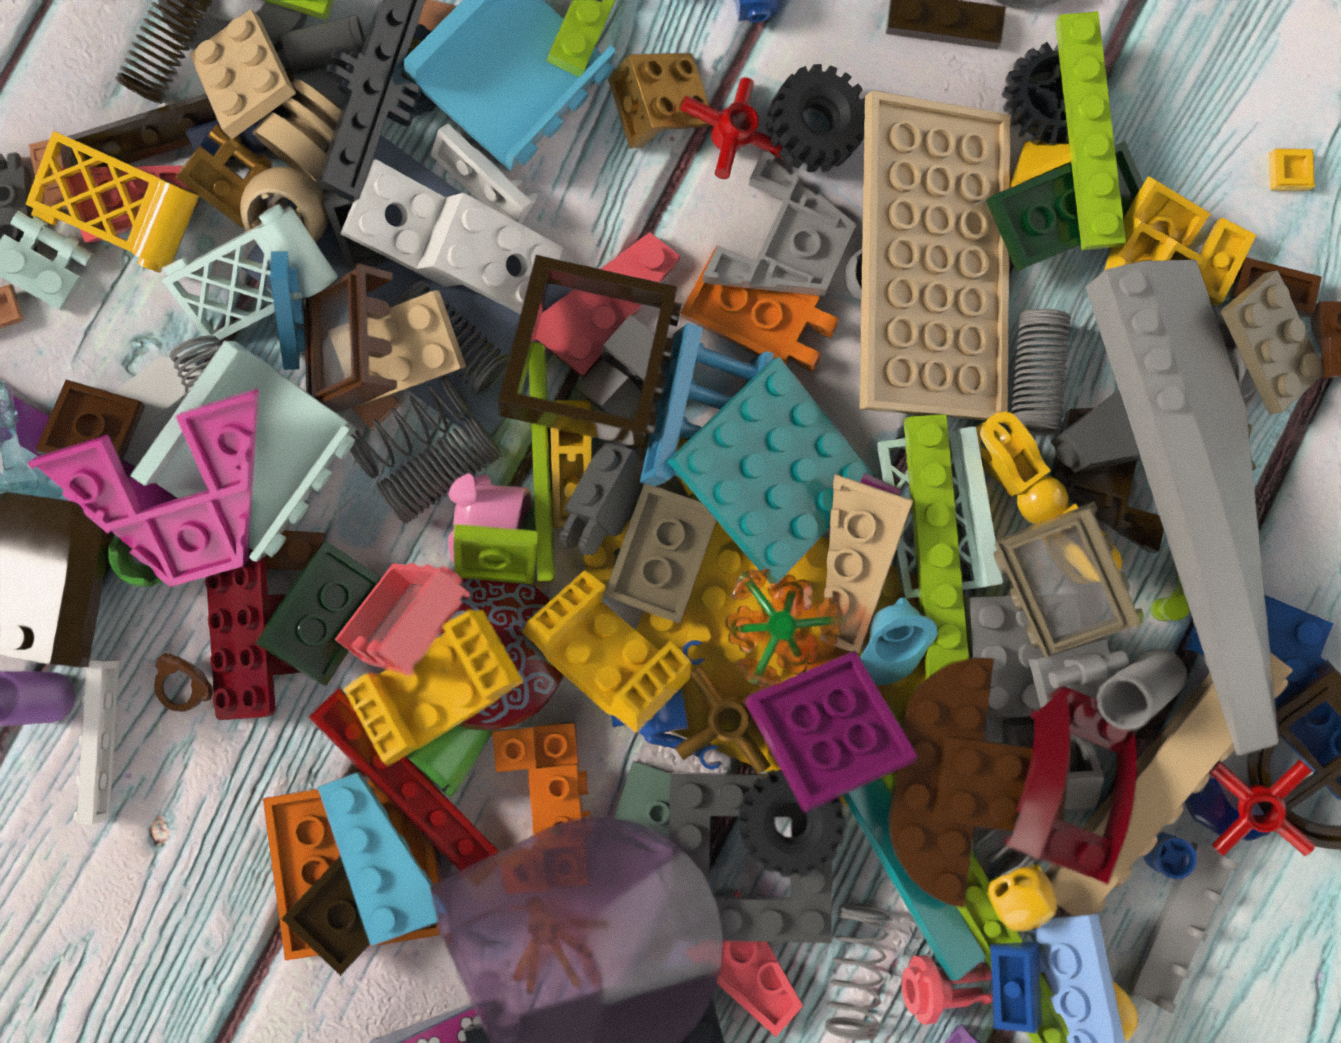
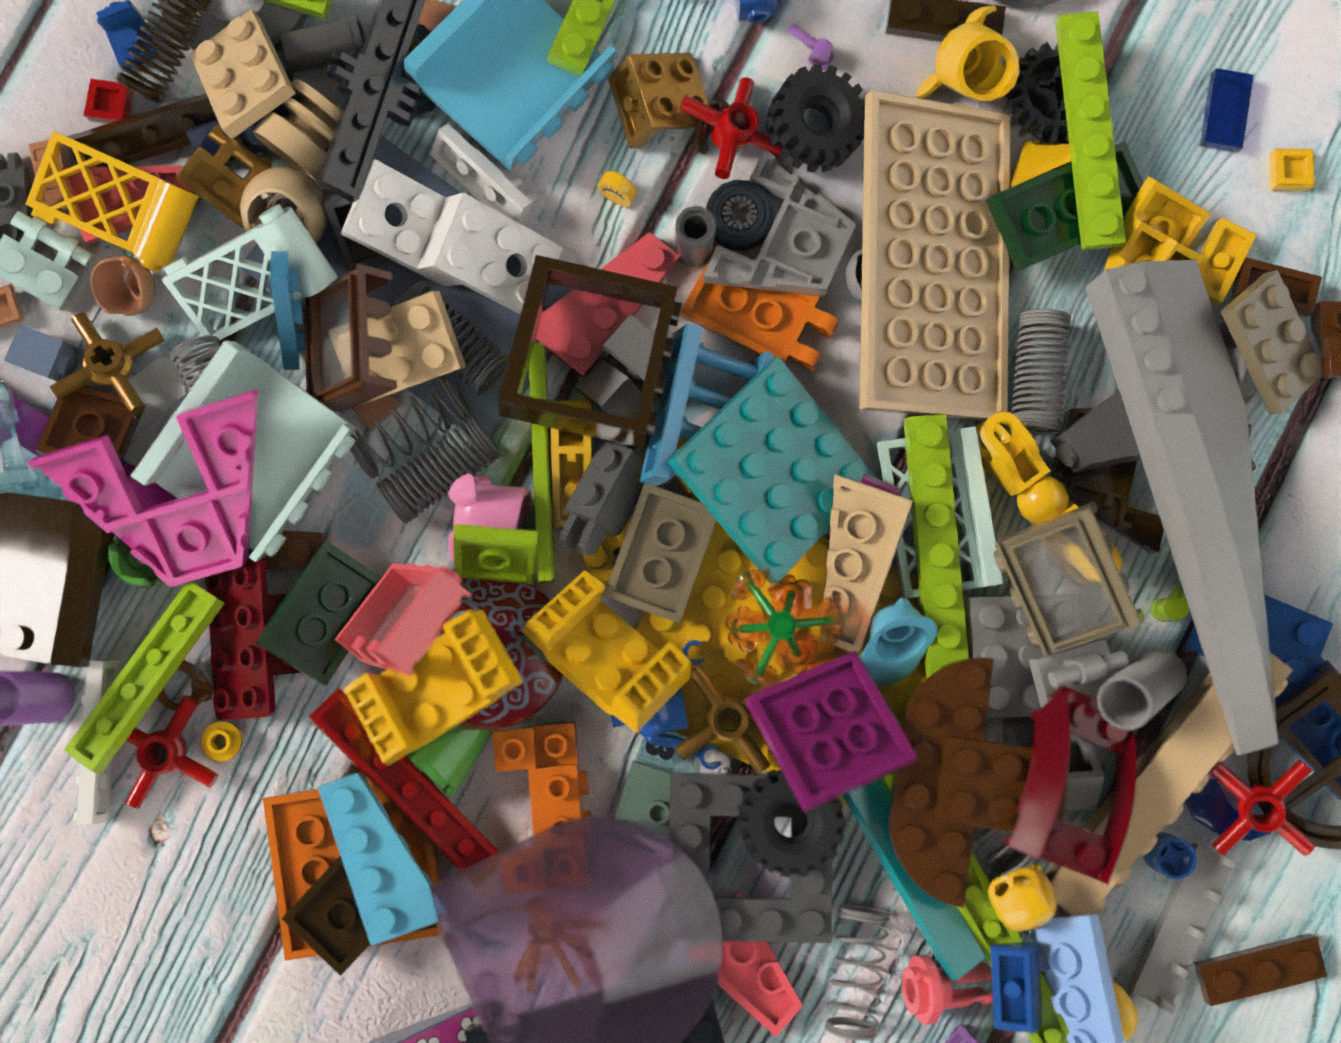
none -> sand blue brick [4,324,80,382]
none -> pearl gold bar [49,312,165,415]
none -> lime plate [63,581,225,775]
none -> red plate [83,78,134,124]
none -> nougat hair [91,256,155,316]
none -> blue bracket [94,0,159,69]
none -> red bar [125,695,219,808]
none -> yellow plate [201,721,243,762]
none -> yellow tile [597,171,637,207]
none -> clear light blue tile [635,731,686,774]
none -> dark grey pin [675,206,716,267]
none -> dark brown piece [695,101,730,155]
none -> black bush [706,180,774,251]
none -> medium lavender hand [789,24,833,70]
none -> yellow piece [915,5,1019,101]
none -> reddish brown plate [1194,933,1328,1006]
none -> clear blue tile [1200,68,1254,153]

